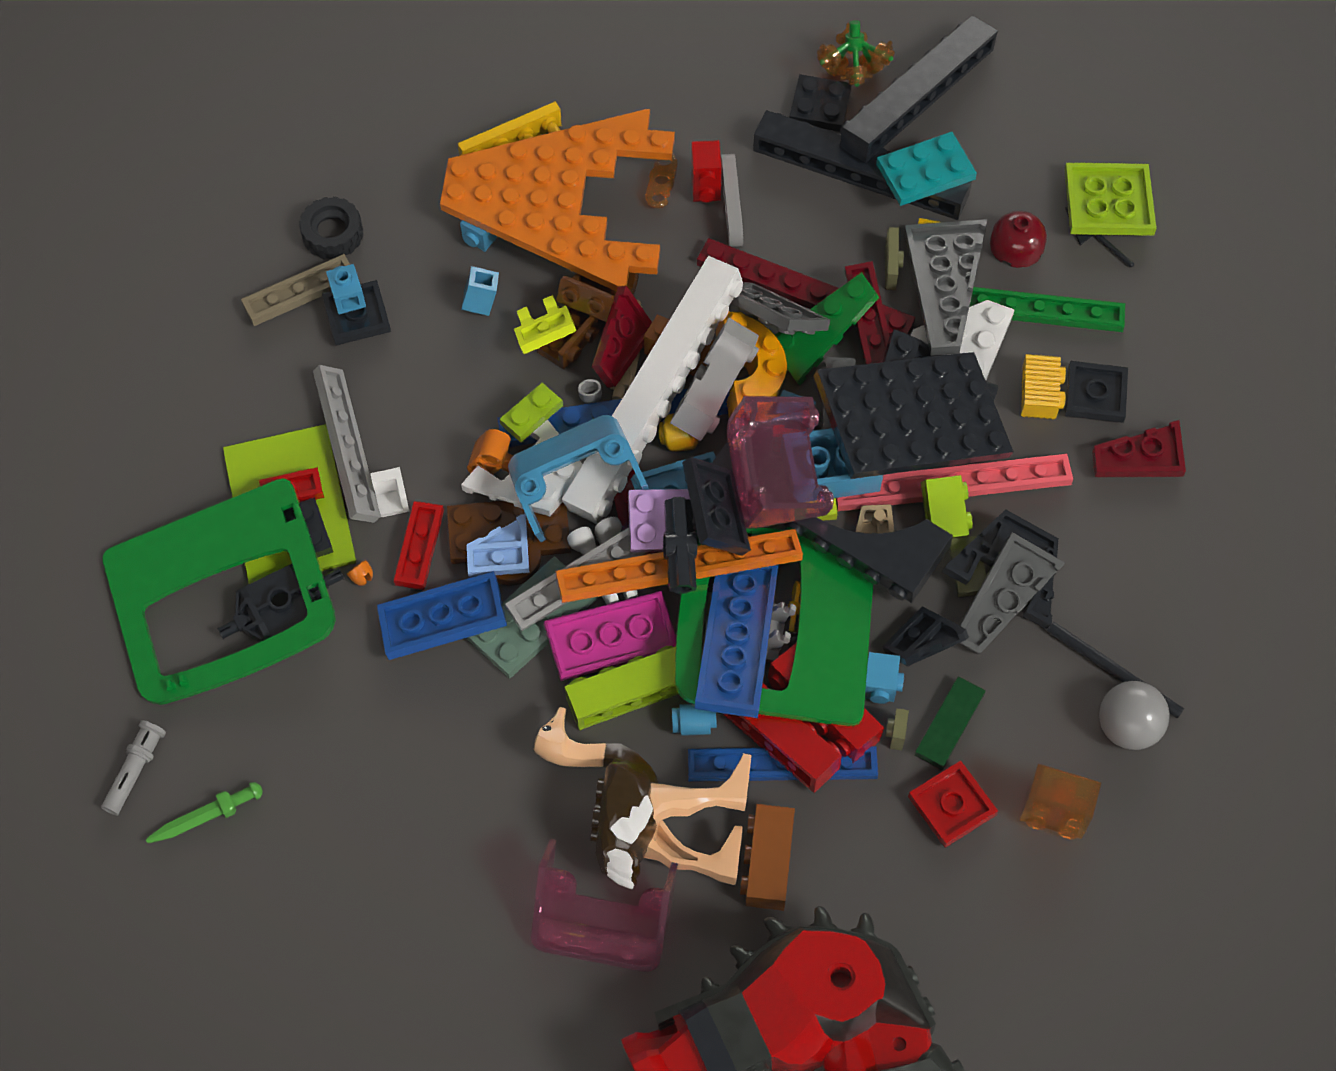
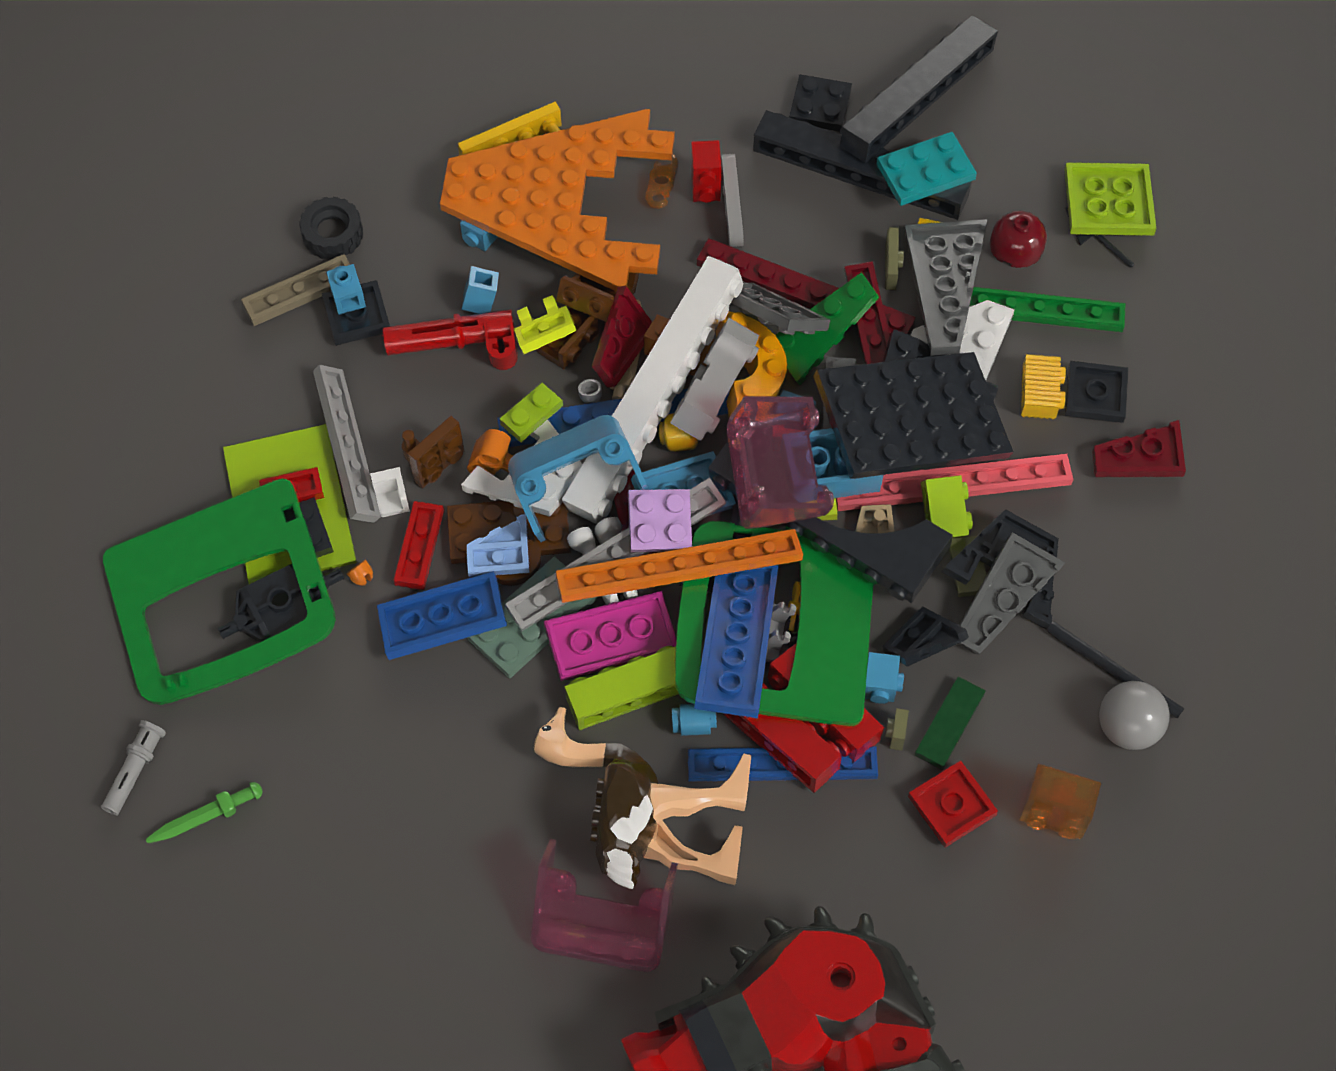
black piece [663,497,697,594] -> none
black plate [682,457,751,556] -> none
dark orange brick [740,804,795,911] -> none
clear orange plant [817,20,895,87] -> none
none -> red piece [383,309,518,370]
none -> reddish brown plate [402,416,465,489]

